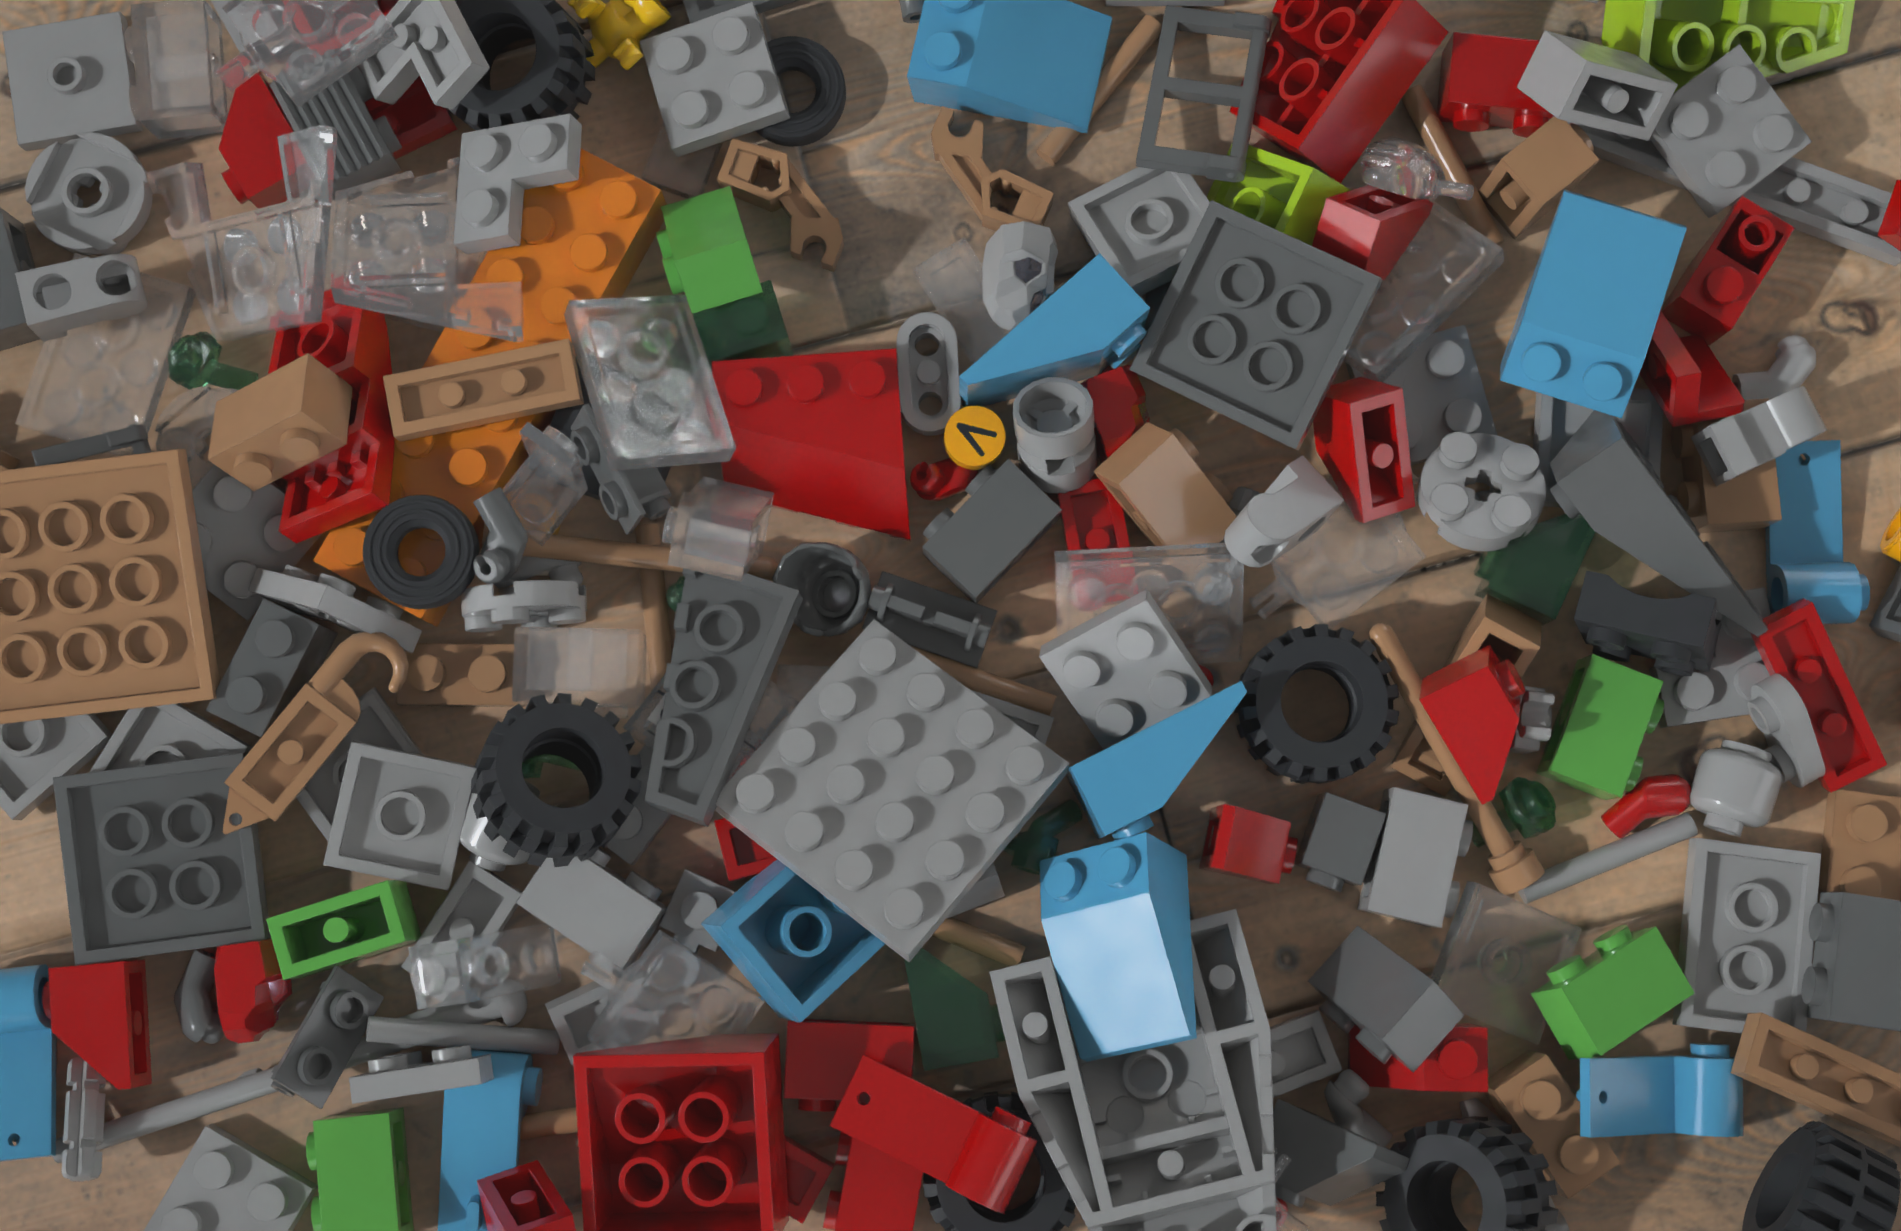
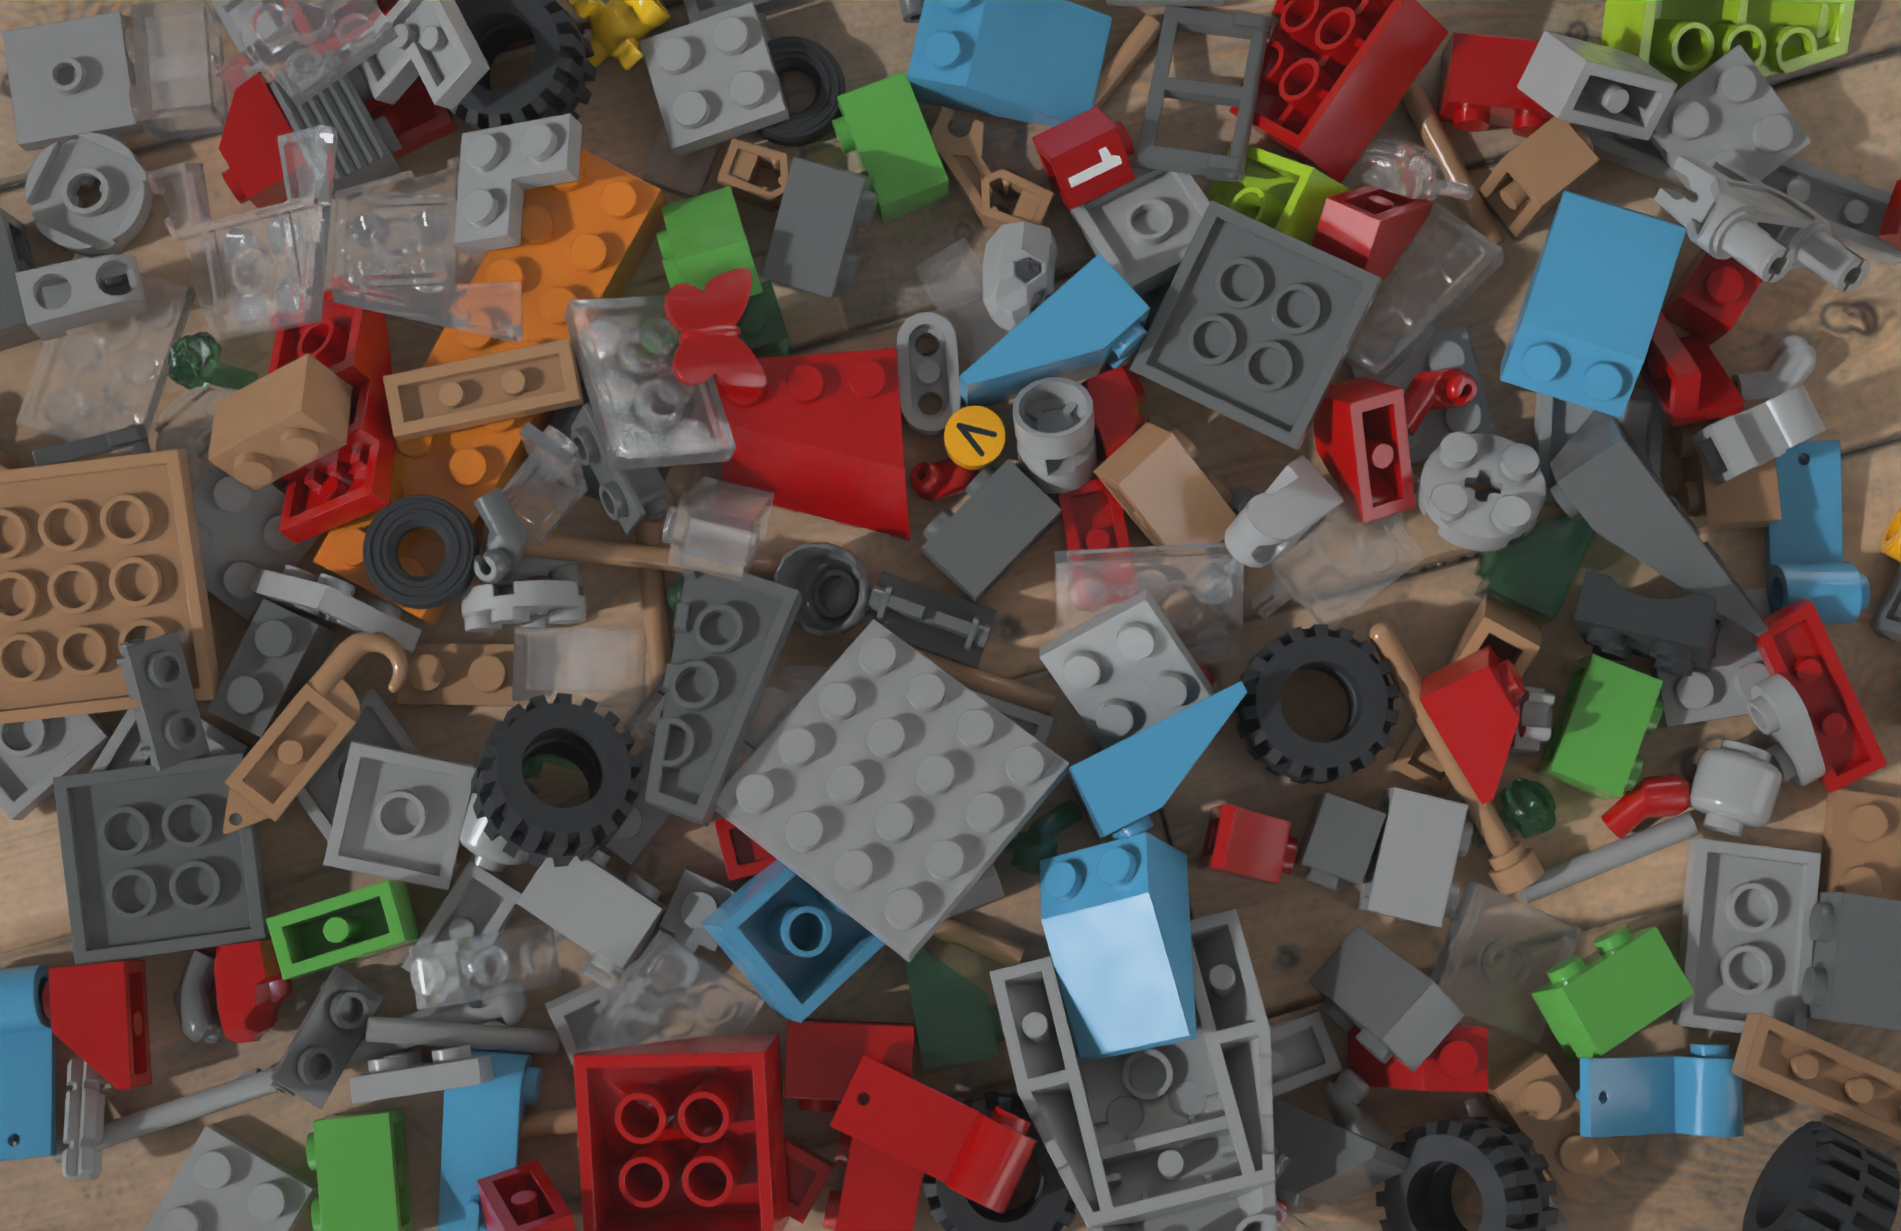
none -> dark grey hinge [116,631,210,771]
none -> red animal [664,268,767,390]
none -> dark grey brick [761,157,878,298]
none -> bright green brick [832,71,949,223]
none -> red brick [1032,106,1135,210]
none -> red arm [1403,368,1478,436]
none -> light grey connector [1654,155,1870,292]

